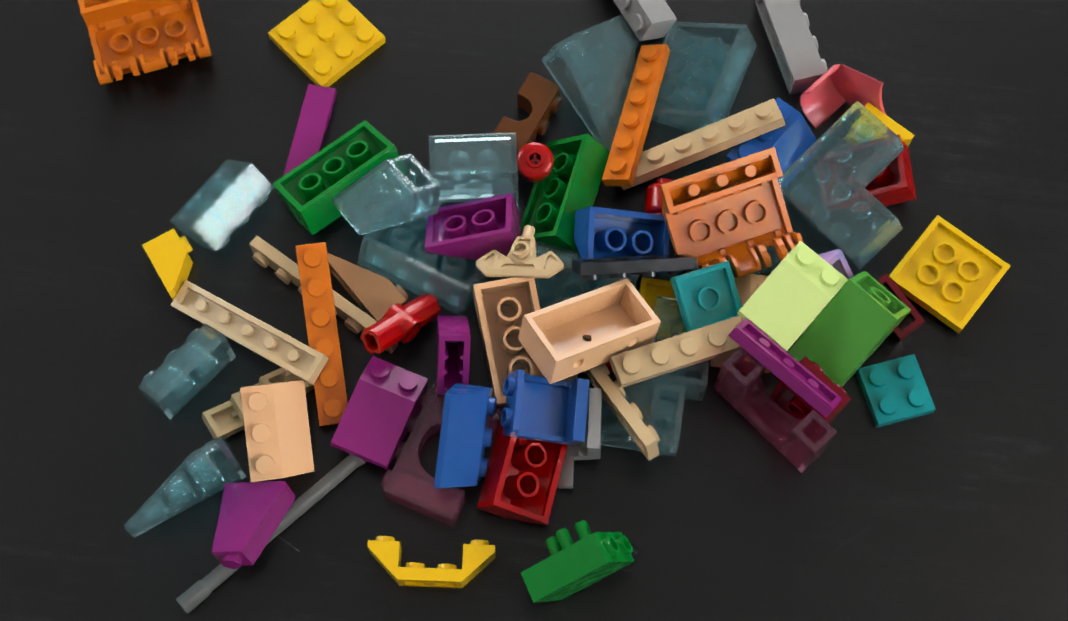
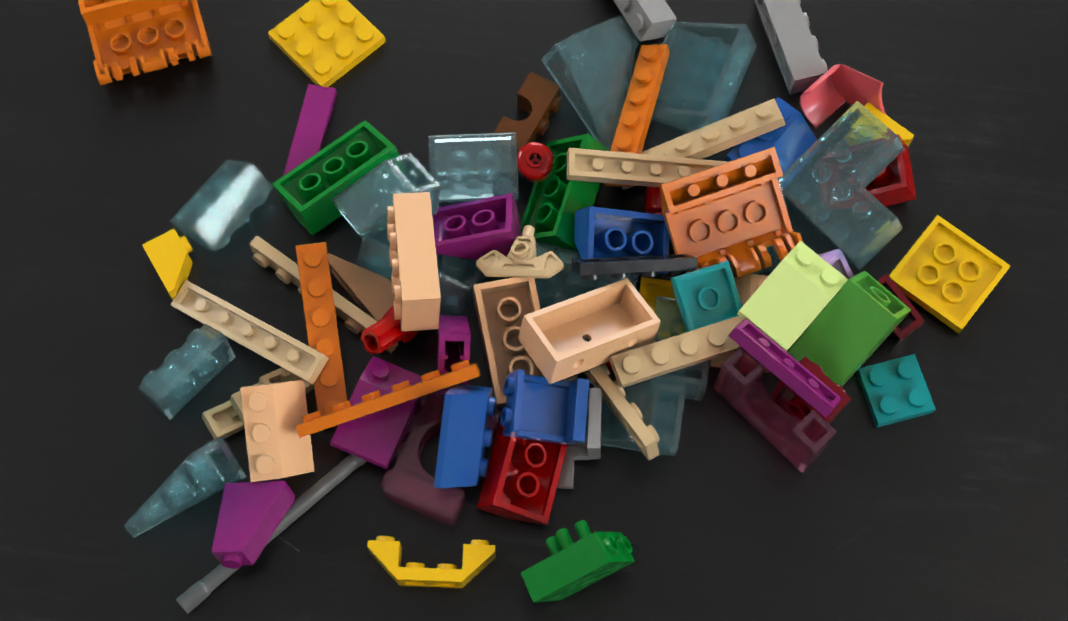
none -> orange plate [295,360,481,438]
none -> light nougat piece [387,192,441,331]
none -> tan plate [567,148,727,188]

